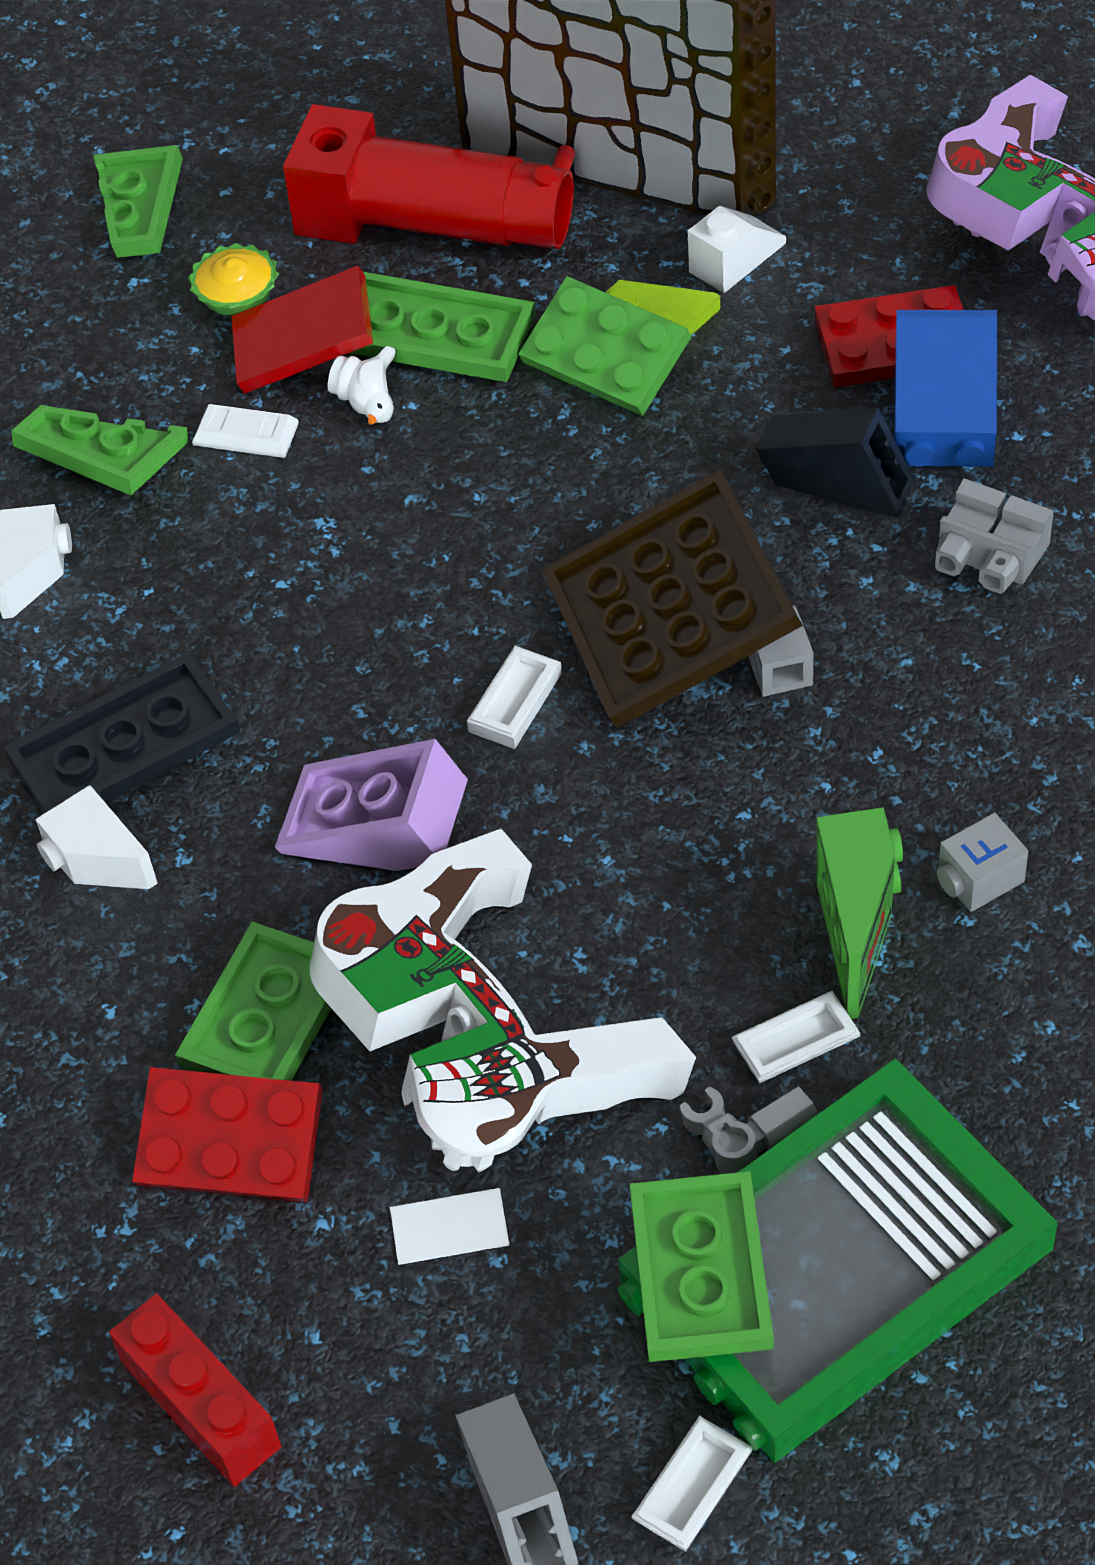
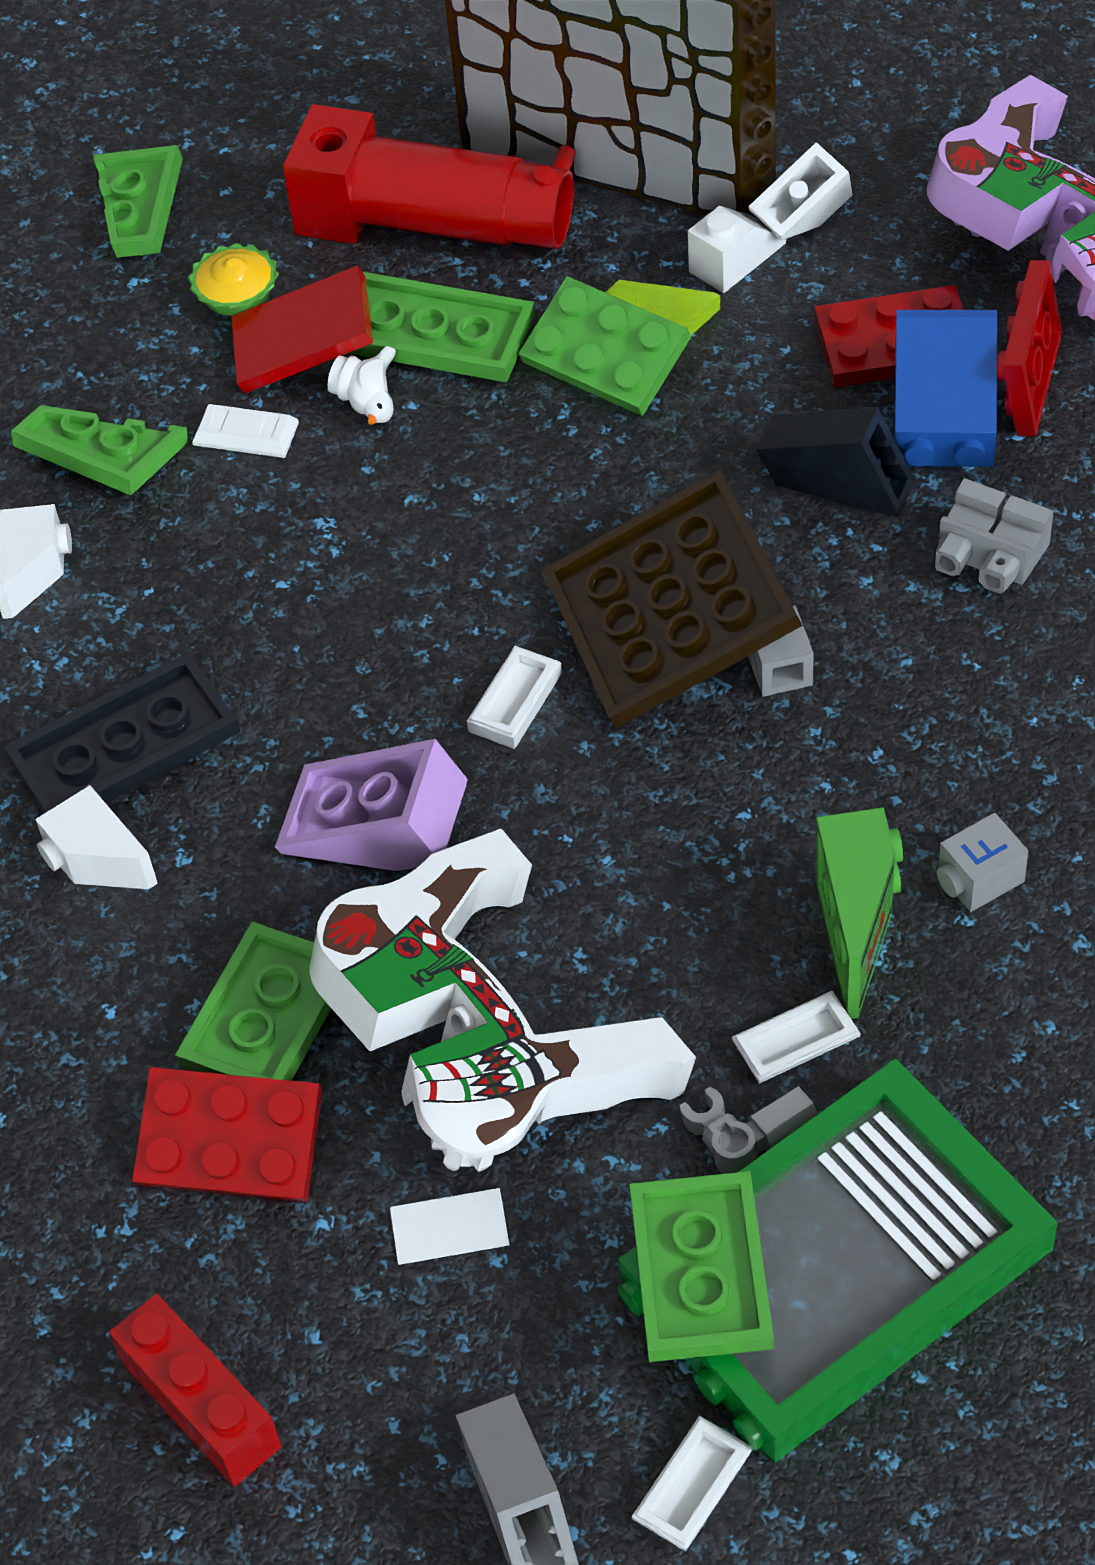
none -> white slope [749,142,853,240]
none -> red plate [997,260,1063,436]

